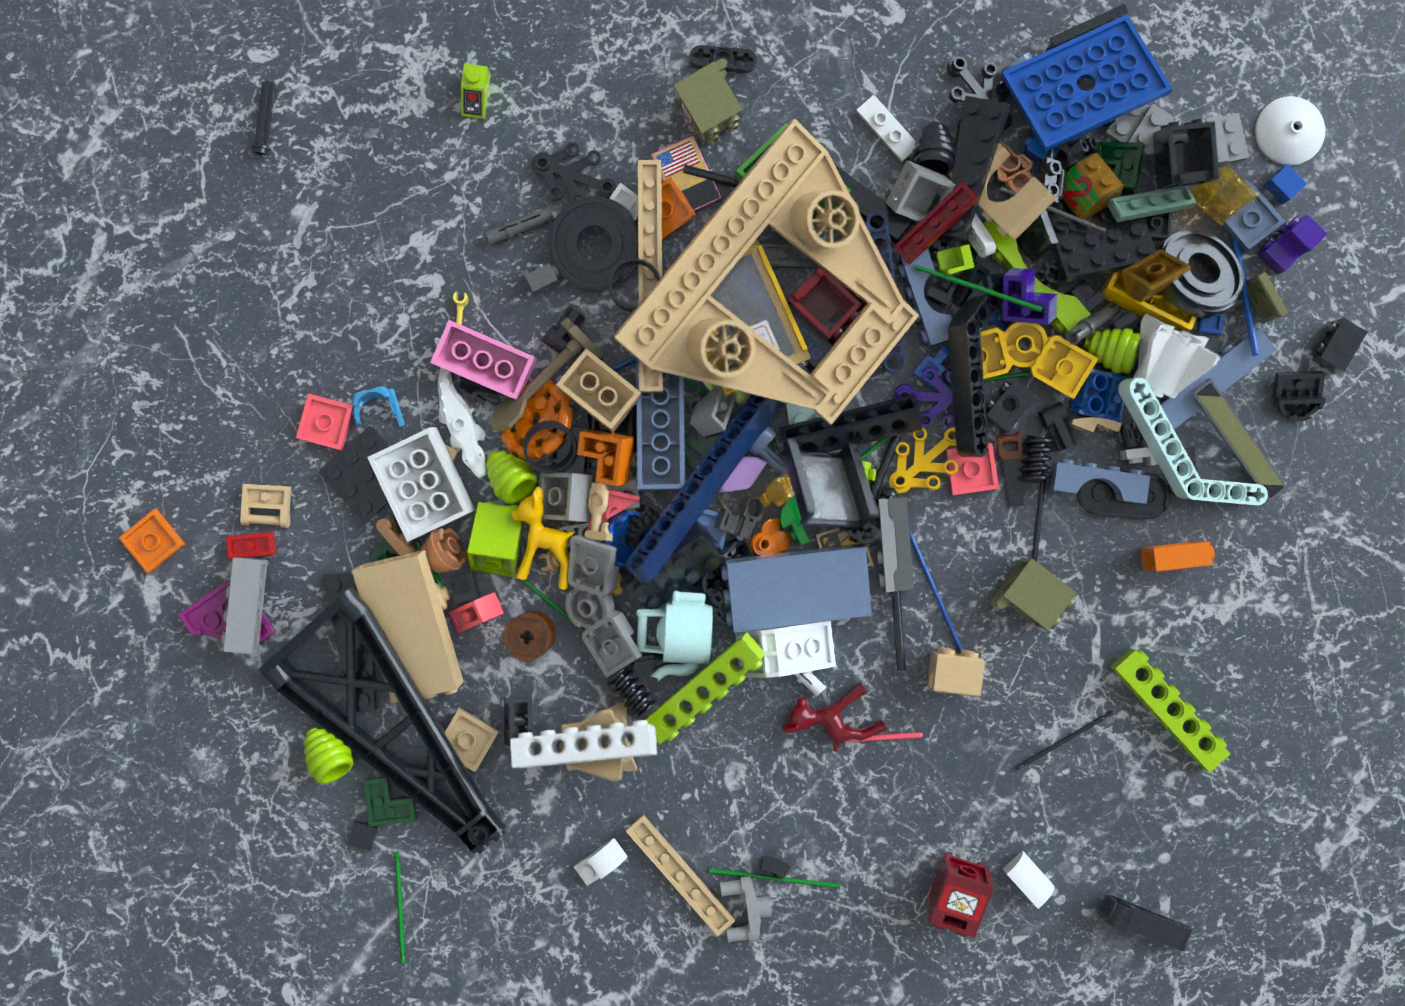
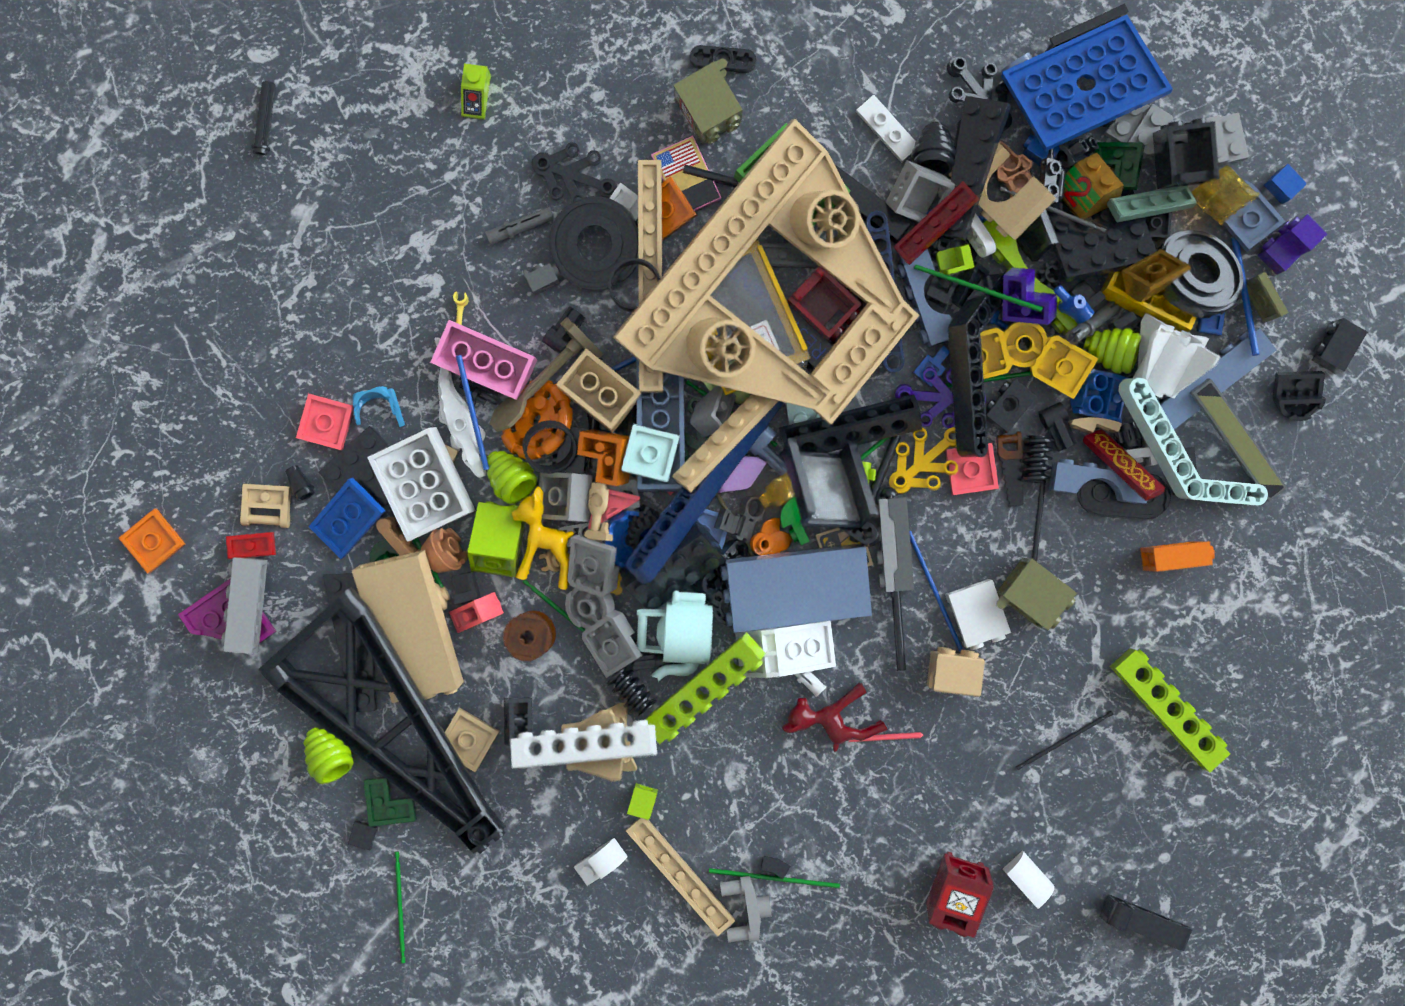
white dish [1255,96,1325,166] -> none
none -> black cone [285,465,315,501]
none -> blue plate [309,478,386,559]
none -> blue axle [456,355,489,470]
none -> light aqua plate [622,424,679,483]
none -> lime panel [627,783,658,820]
none -> tan plate [672,394,779,492]
none -> white panel [945,579,1011,650]
none -> blue piece [1053,285,1094,324]
none -> dark red tile [1082,429,1165,501]

